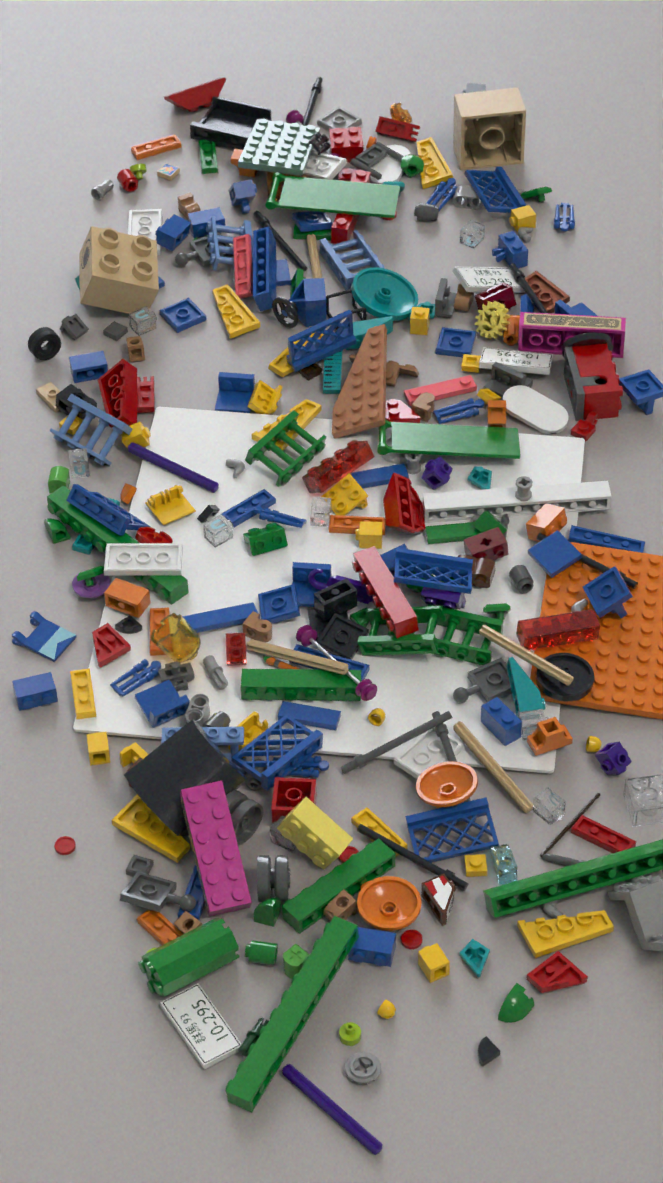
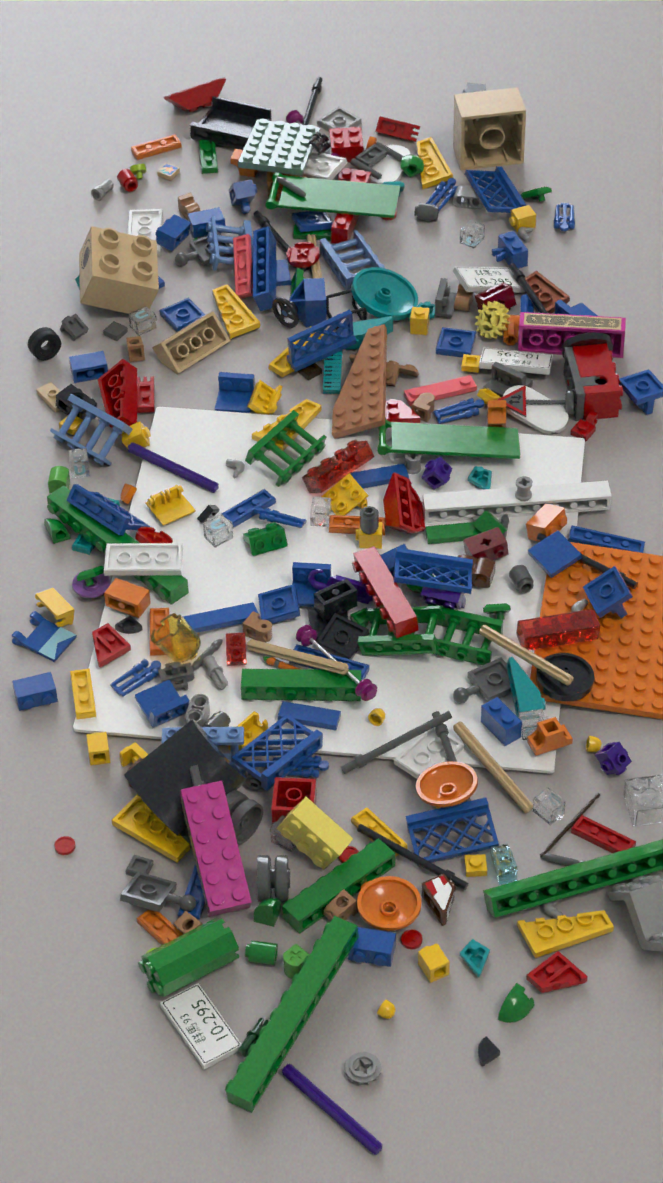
lime tile [339,1022,361,1046] -> none
clear orange hair [389,103,413,123] -> none
none -> yellow hinge [35,588,75,627]
none -> tan slope [152,311,230,374]
none -> dark grey tile [190,765,202,787]
none -> dark grey piece [192,639,223,671]
none -> dark grey piece [277,176,306,197]
none -> red tile [286,242,320,268]
none -> dark grey brick [360,506,379,535]
none -> dark grey piece [497,385,574,417]

